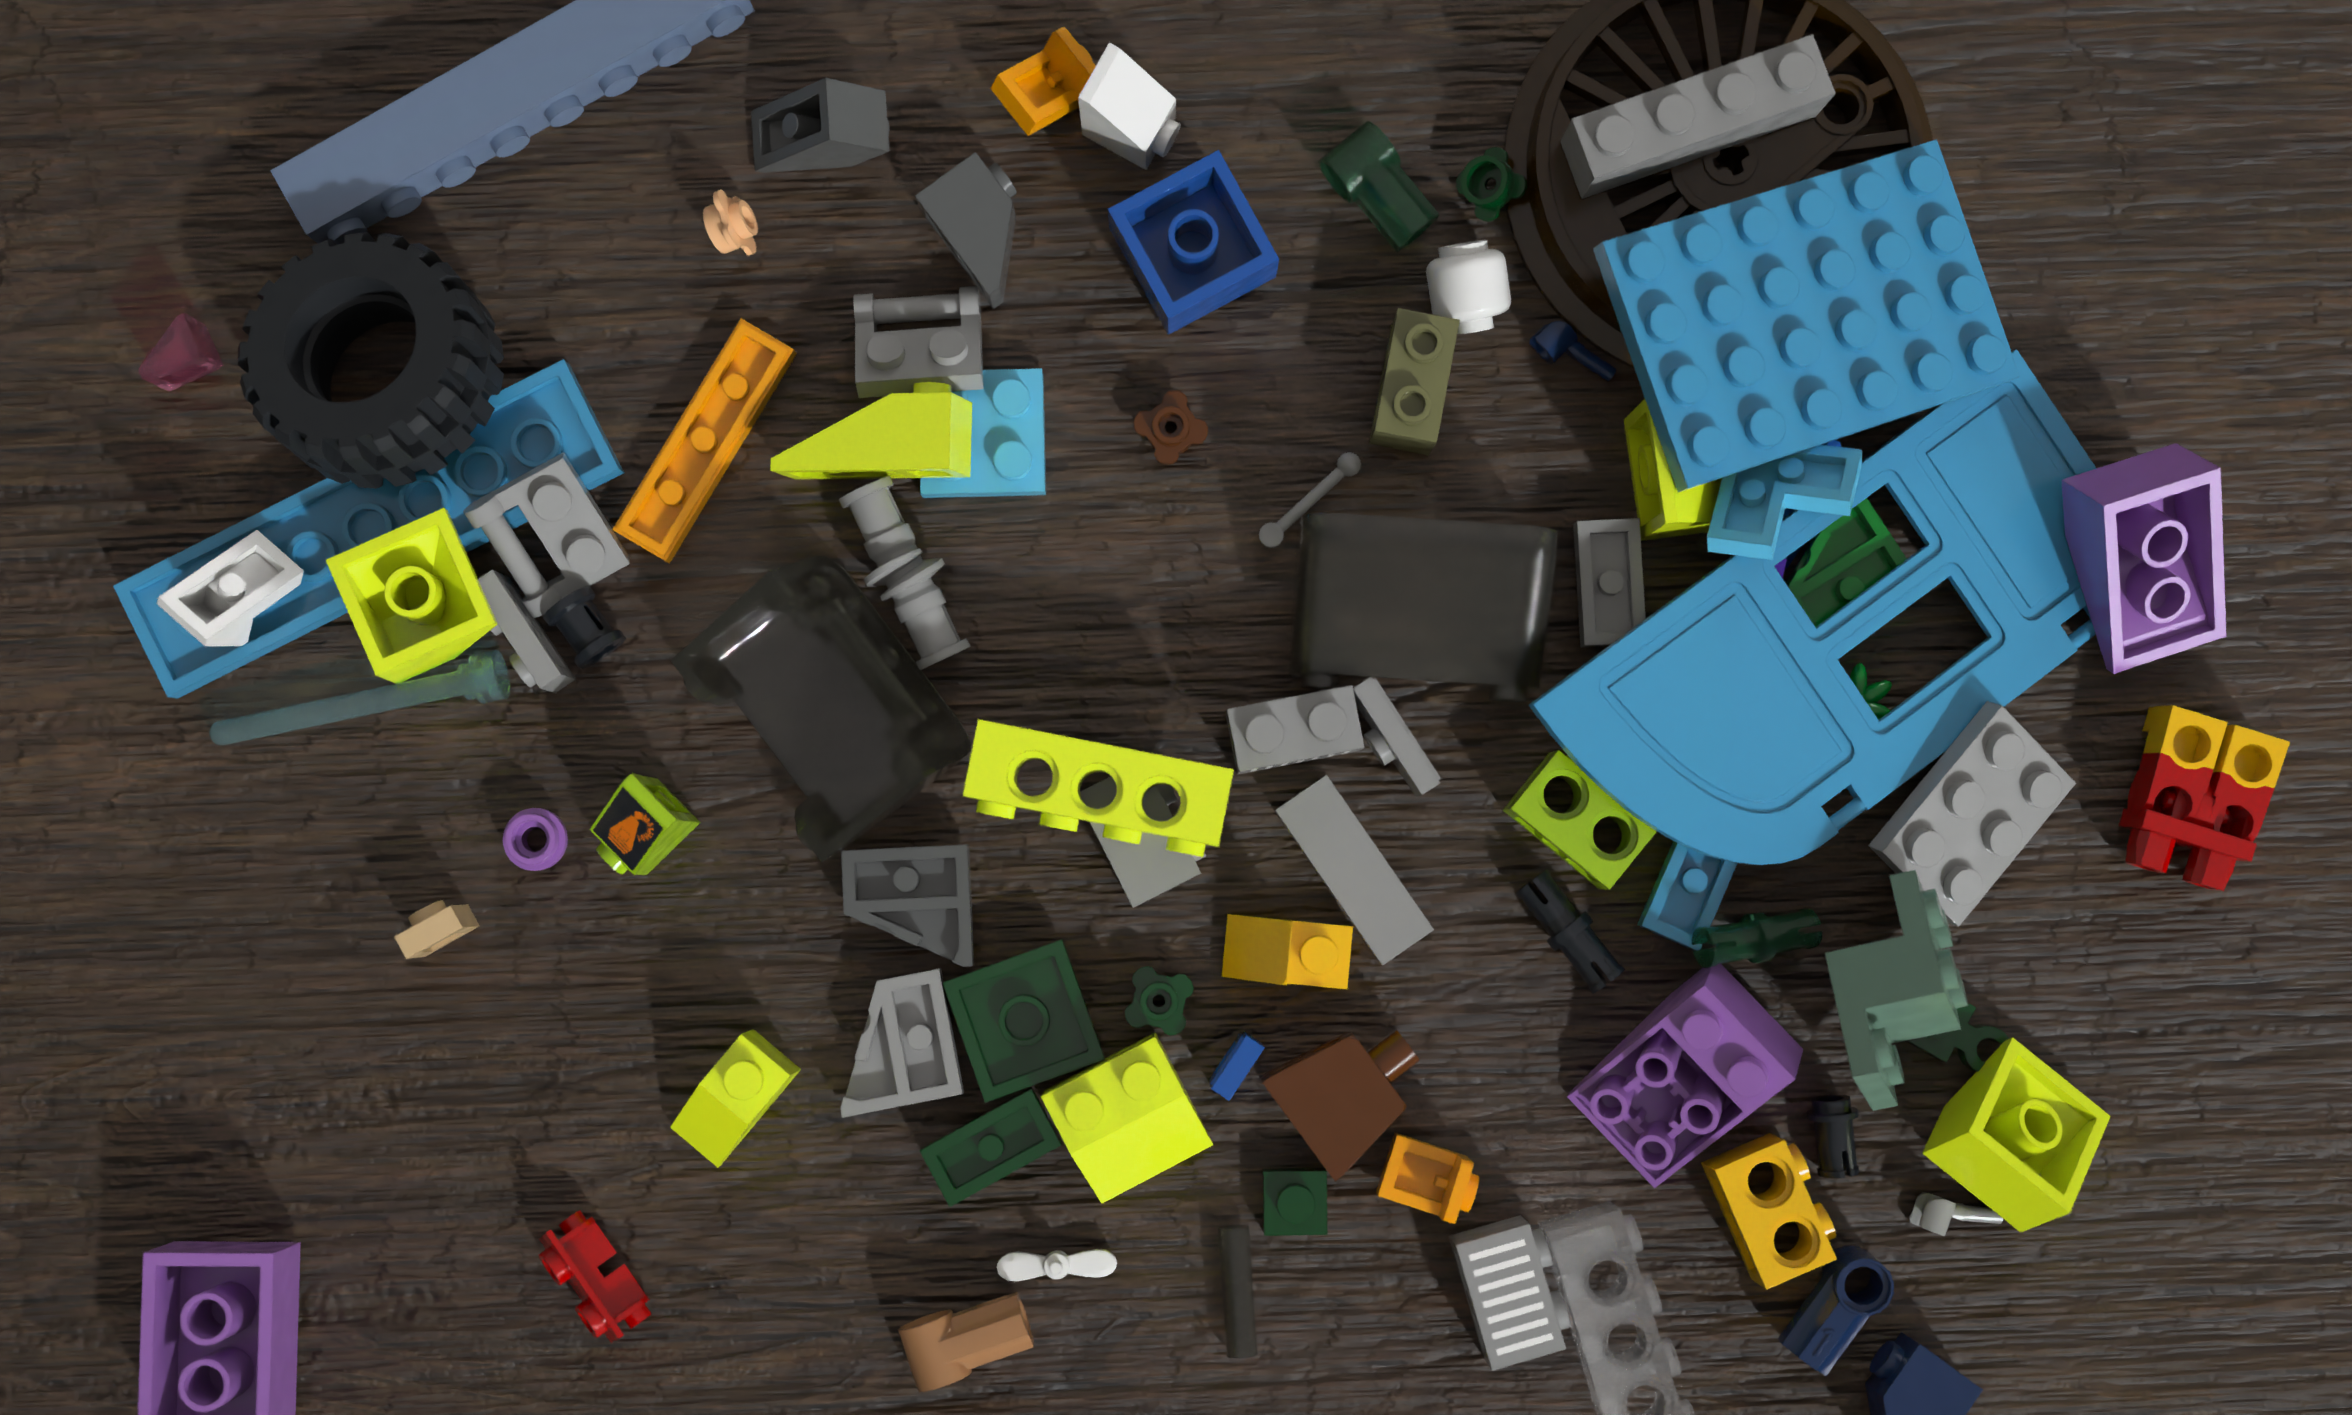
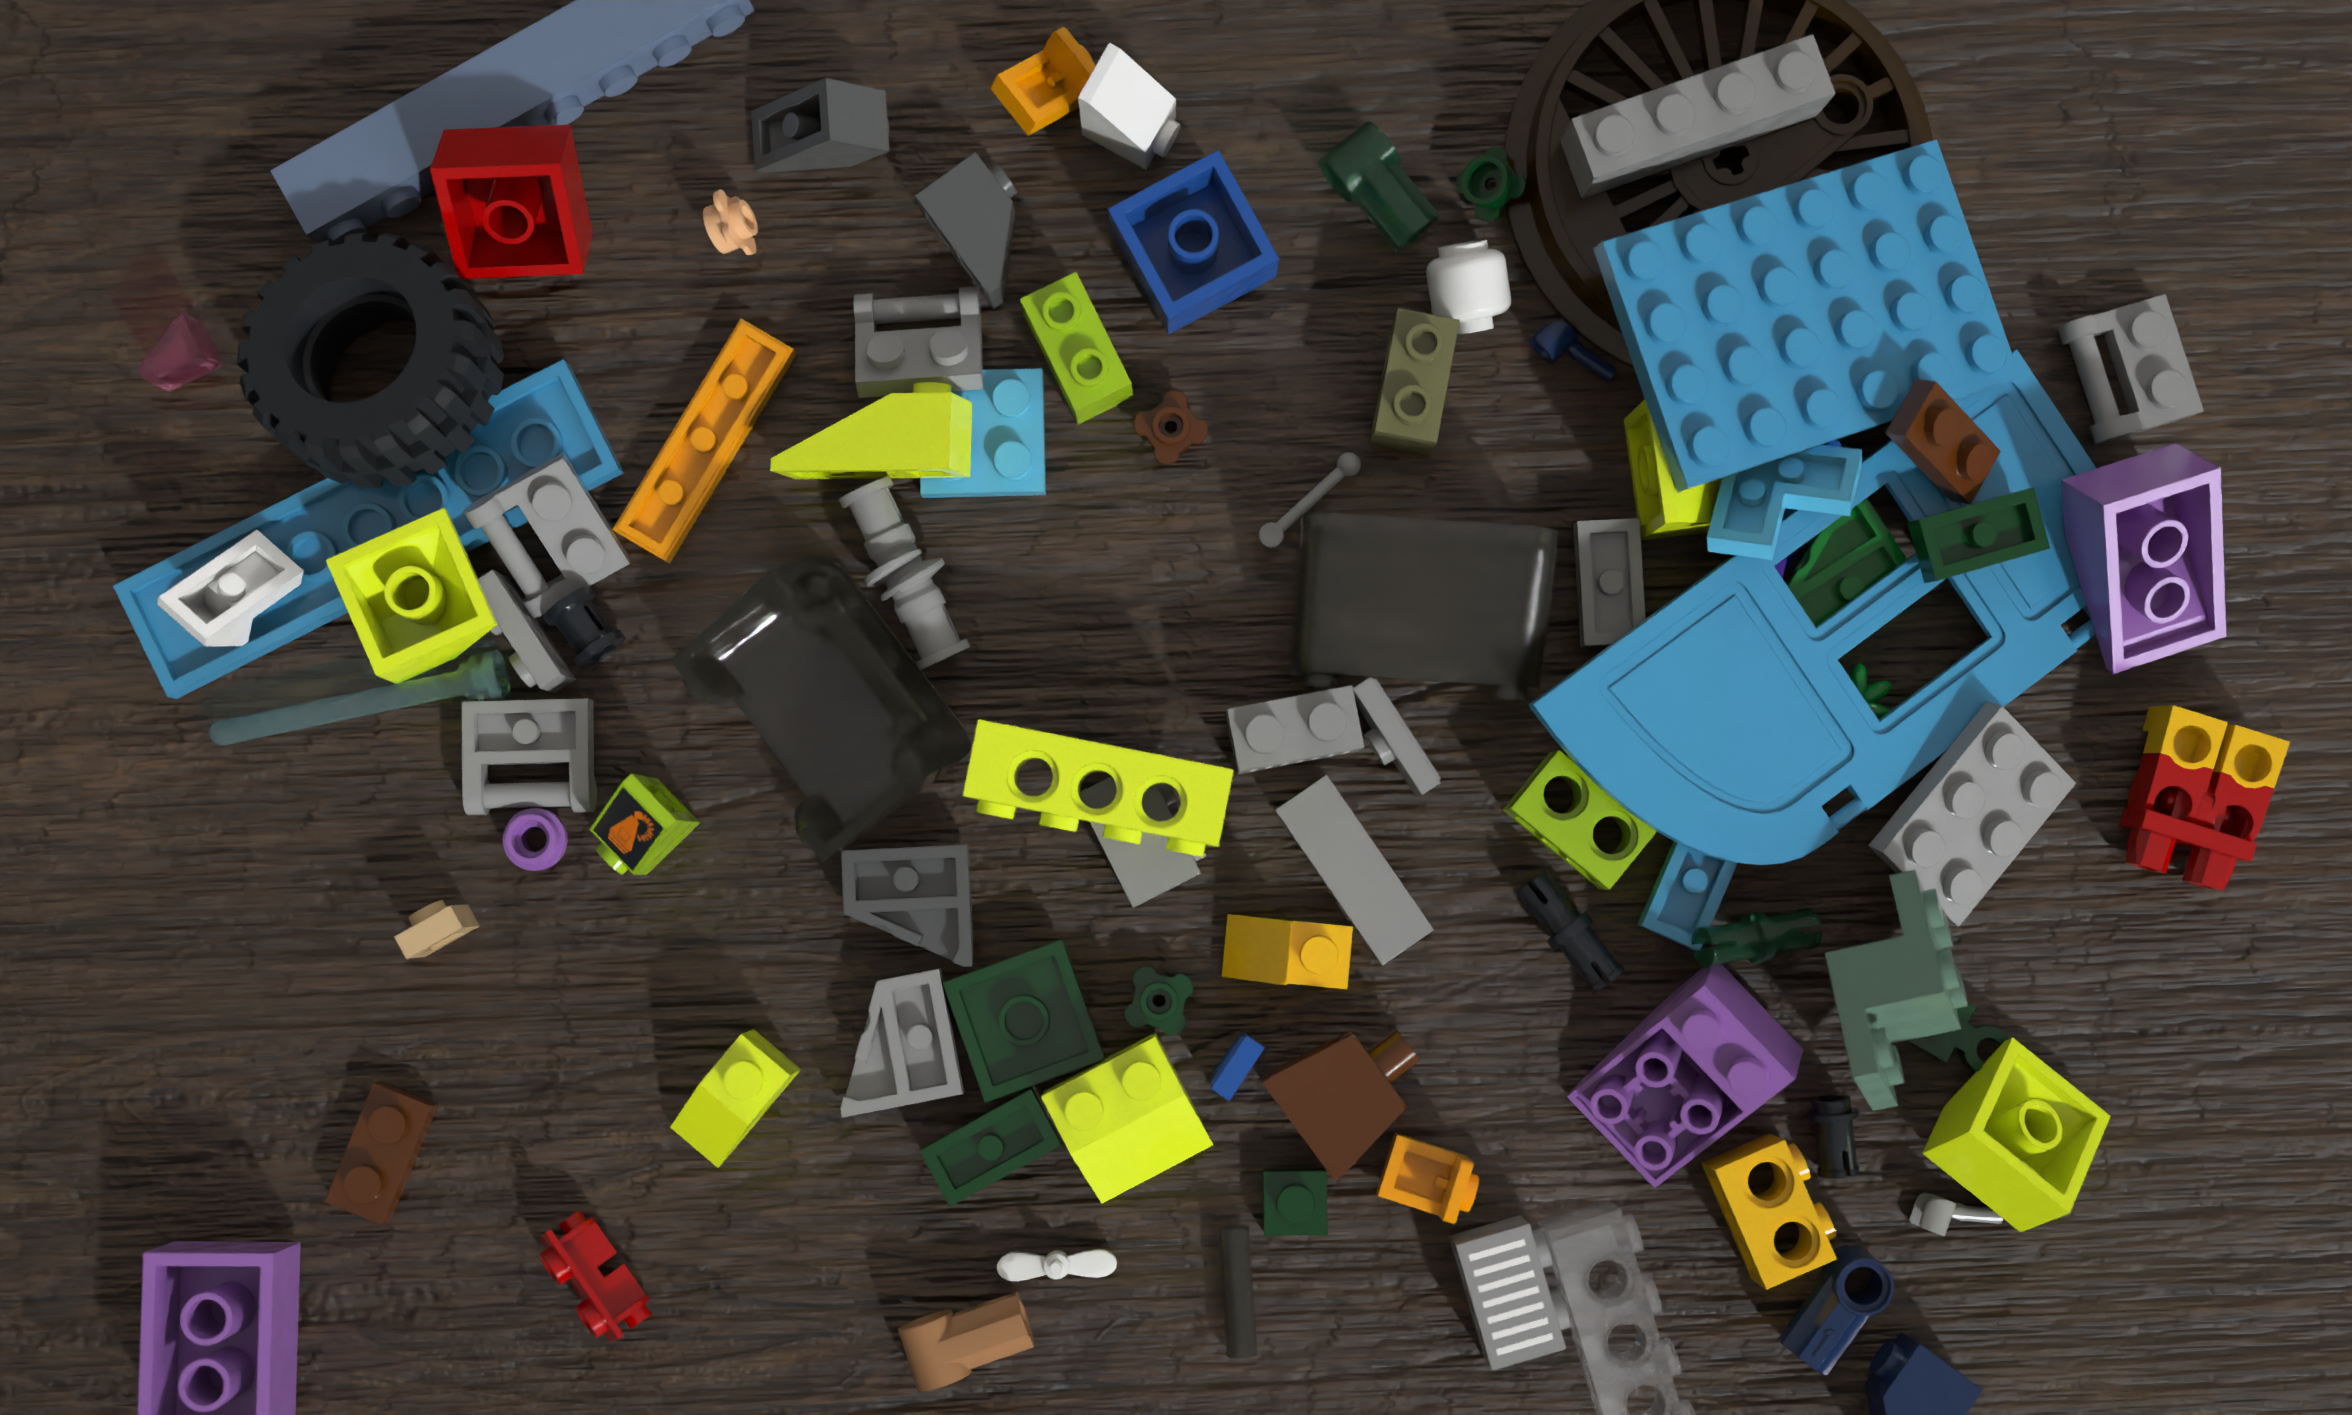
none -> reddish brown plate [324,1081,439,1225]
none -> red brick [430,124,593,279]
none -> light grey plate [462,698,597,815]
none -> lime brick [1020,272,1133,424]
none -> reddish brown plate [1885,379,2001,504]
none -> dark green plate [1908,487,2050,583]
none -> light grey plate [2057,294,2204,445]

